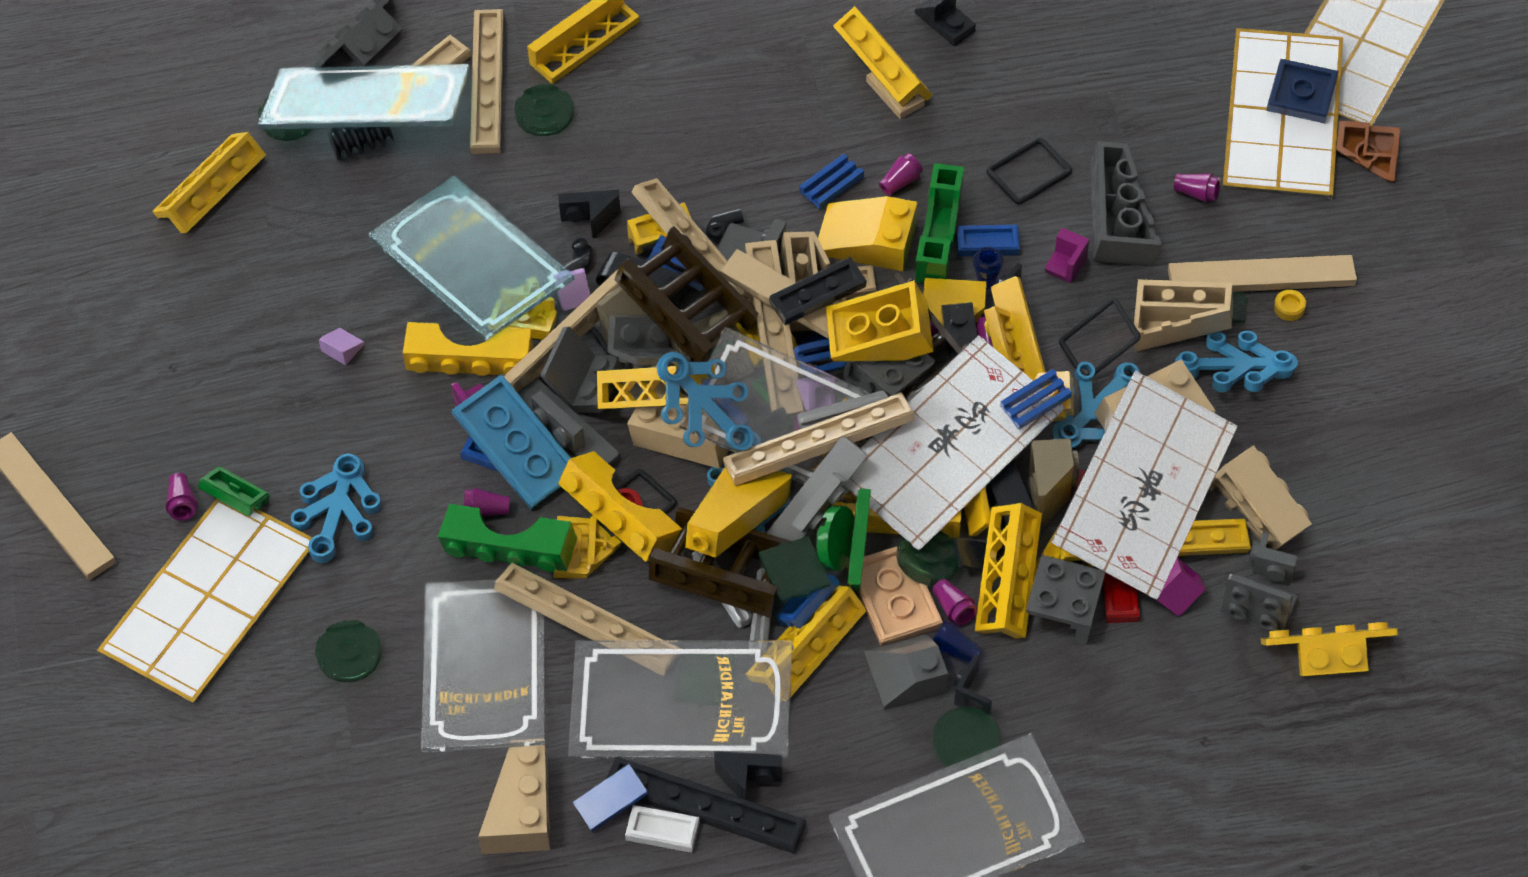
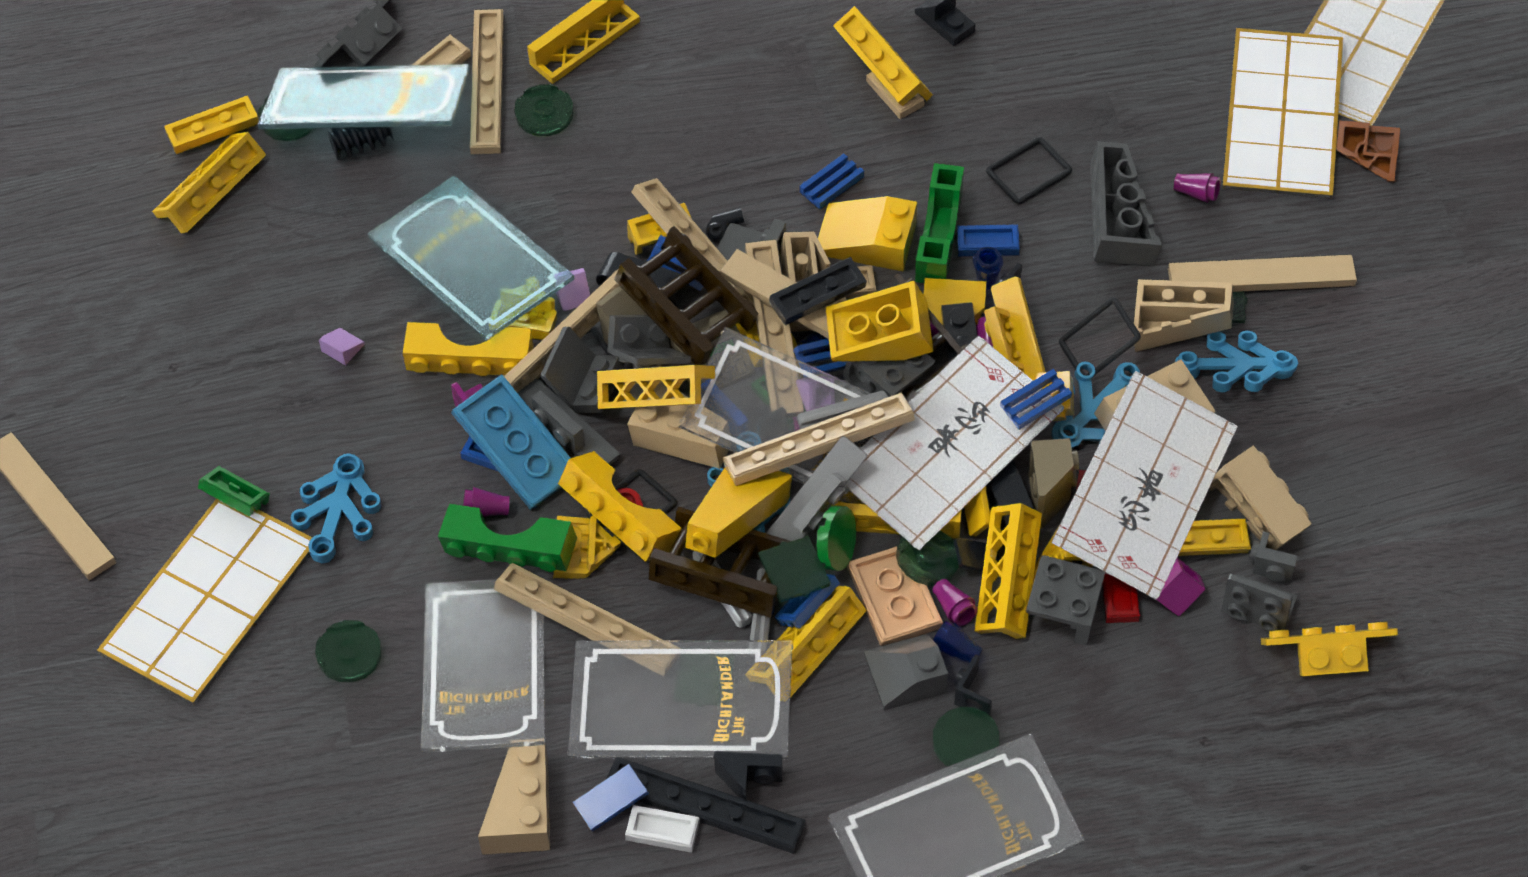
magenta cone [166,473,198,521] -> none
black slope [558,189,621,238] -> none
black arm [559,238,592,274] -> none
dark azure plant [657,352,754,451] -> none
green tile [847,488,871,592] -> none
magenta cone [878,153,923,196] -> none
magenta panel [1045,228,1089,283] -> none
dark blue tile [1266,58,1339,124] -> none
yellow tile [1274,290,1306,321] -> none
none -> yellow plate [164,95,260,154]

